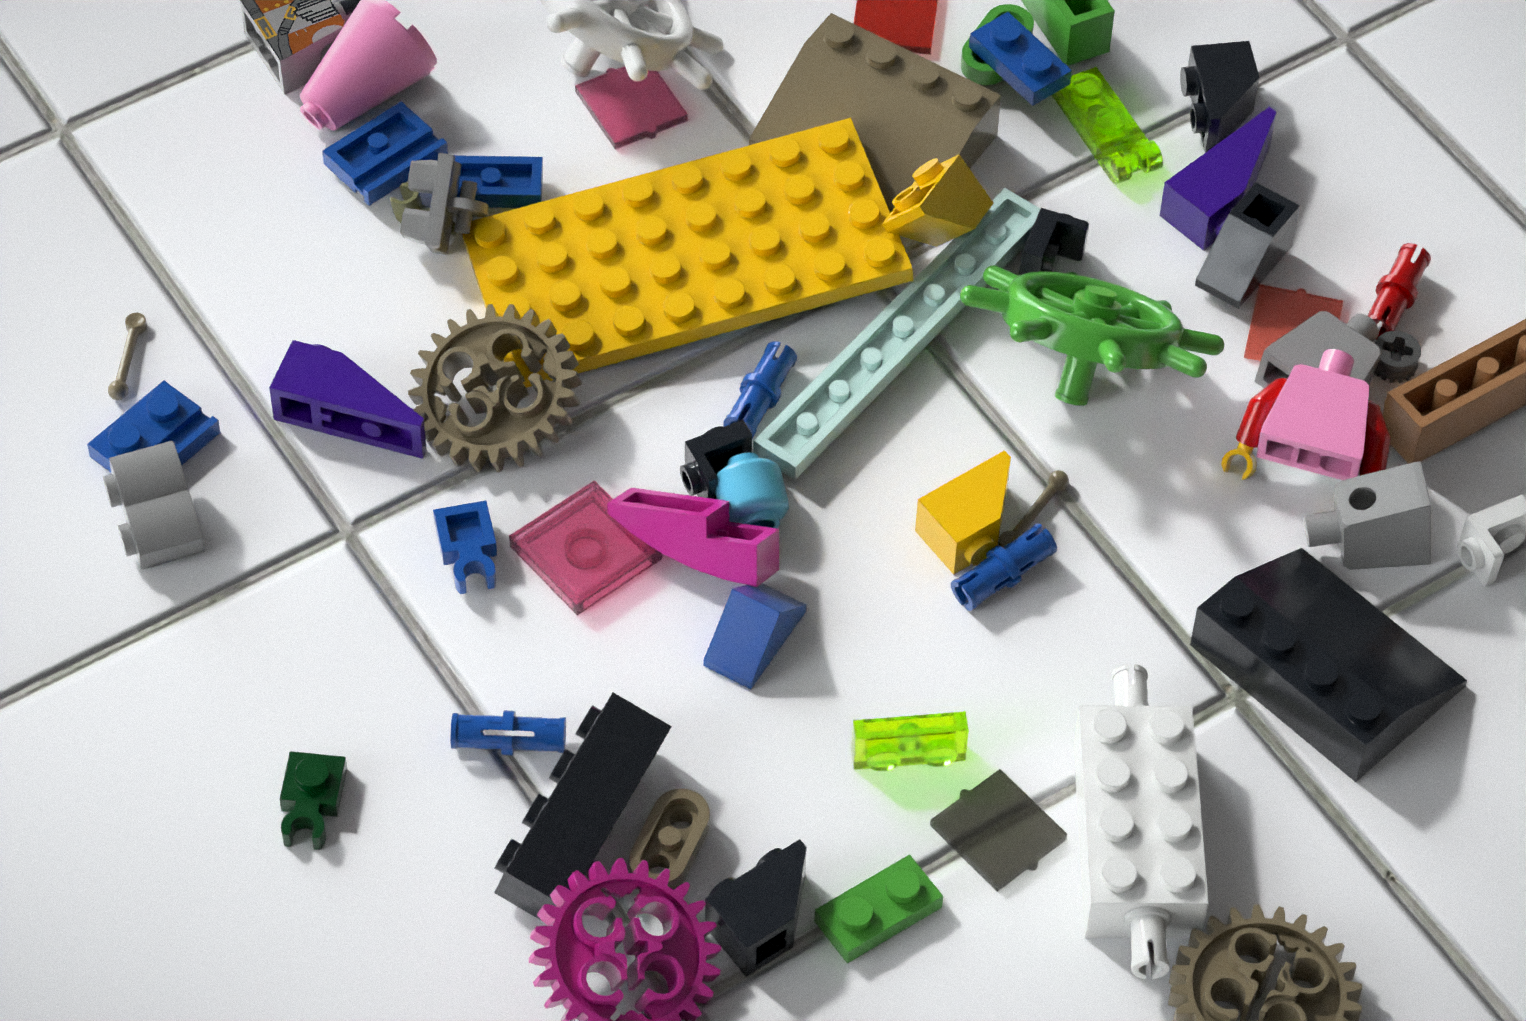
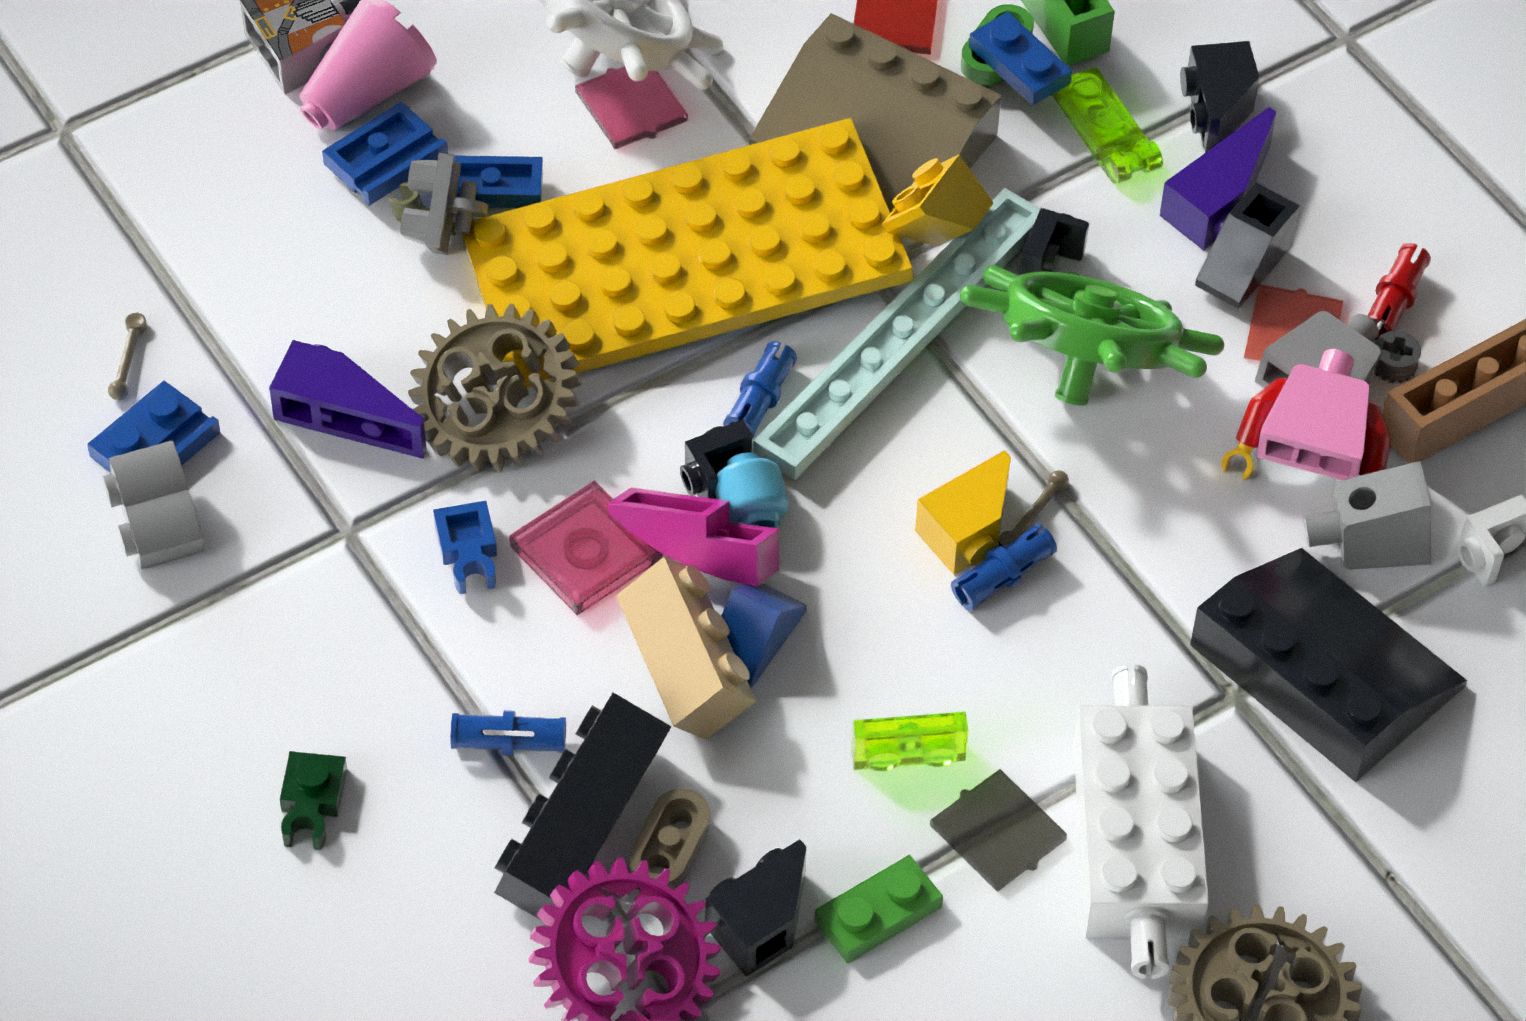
none -> tan brick [616,557,756,740]

